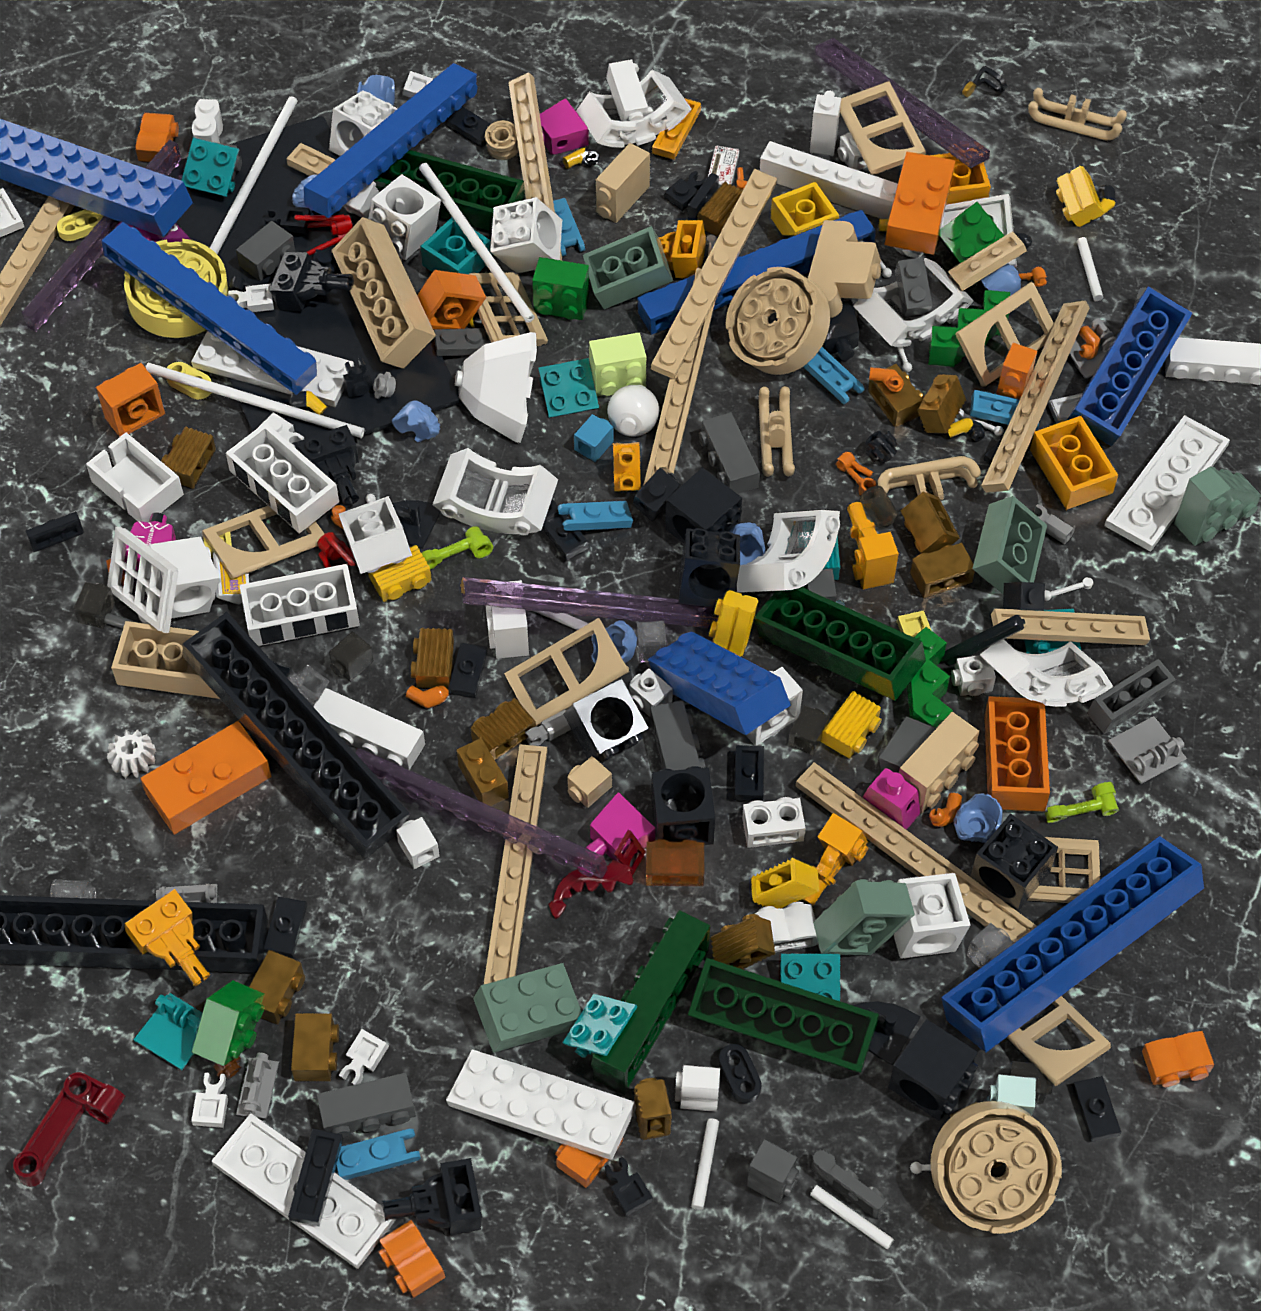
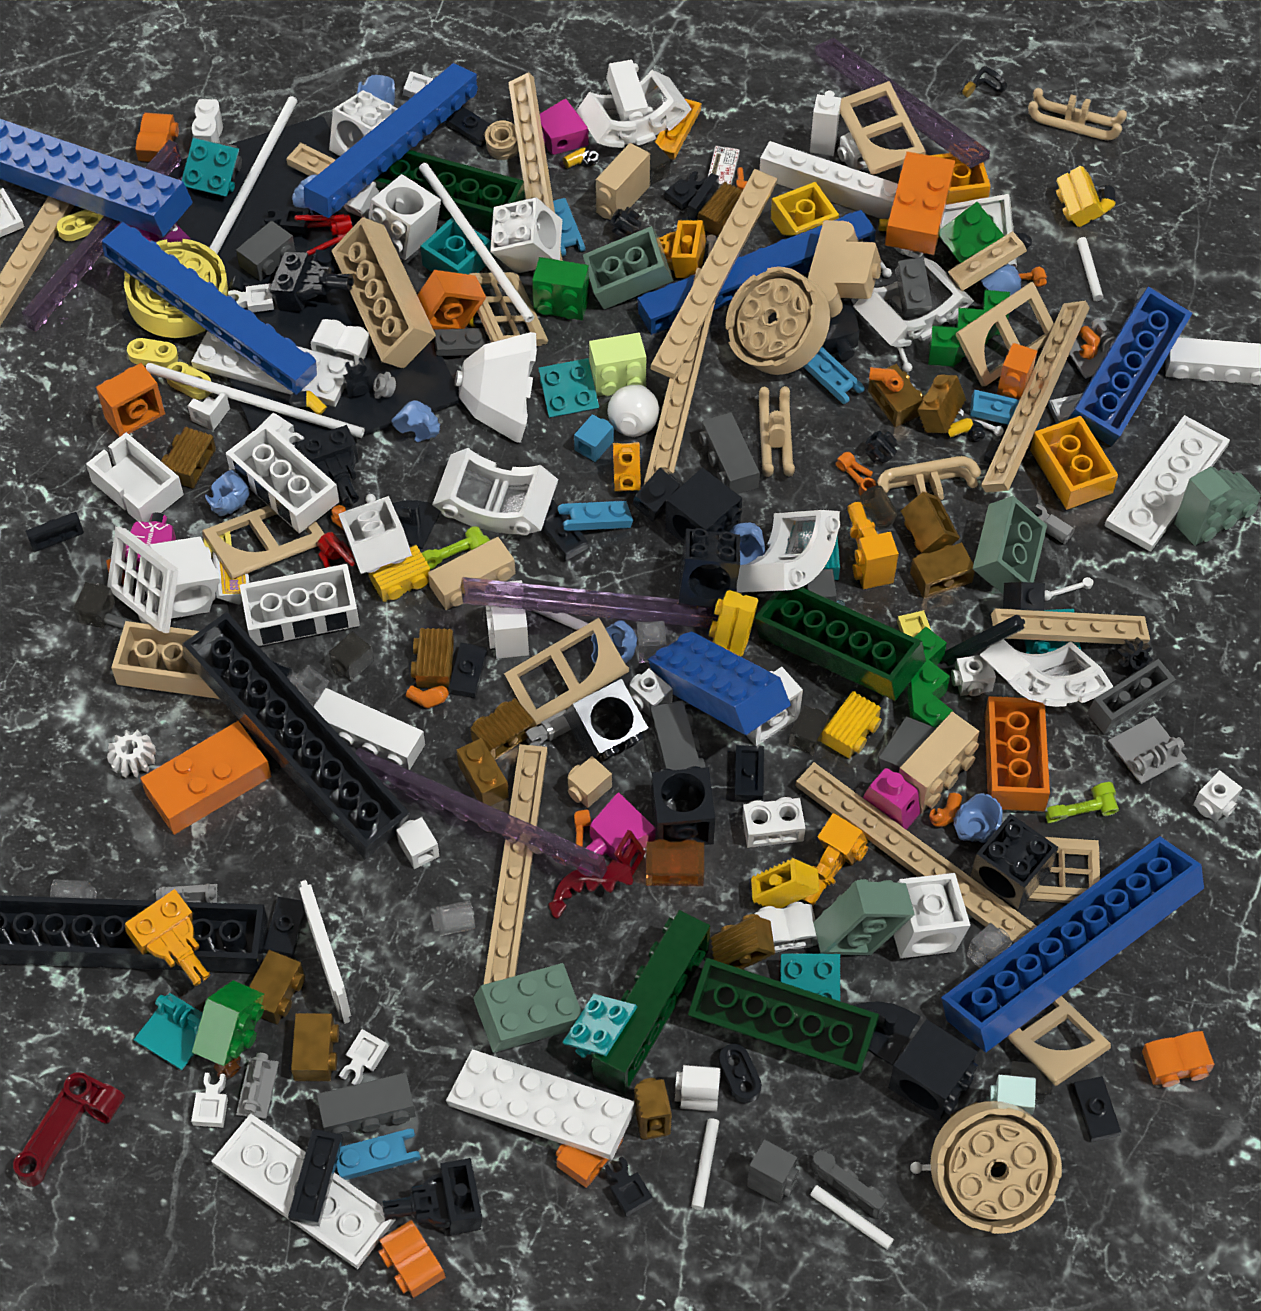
none -> light yellow plate [127,338,179,368]
none -> white panel [188,392,230,431]
none -> medium blue hair [205,470,250,516]
none -> white piece [299,880,351,1024]
none -> white brick [311,319,371,366]
none -> tan brick [428,537,515,610]
none -> clear brick [431,900,475,936]
none -> orange hand [574,809,591,850]
none -> black gear [611,207,641,238]
none -> clear smoke brick [639,141,670,186]
none -> black gear [1117,637,1153,673]
none -> white brick [1193,770,1242,822]

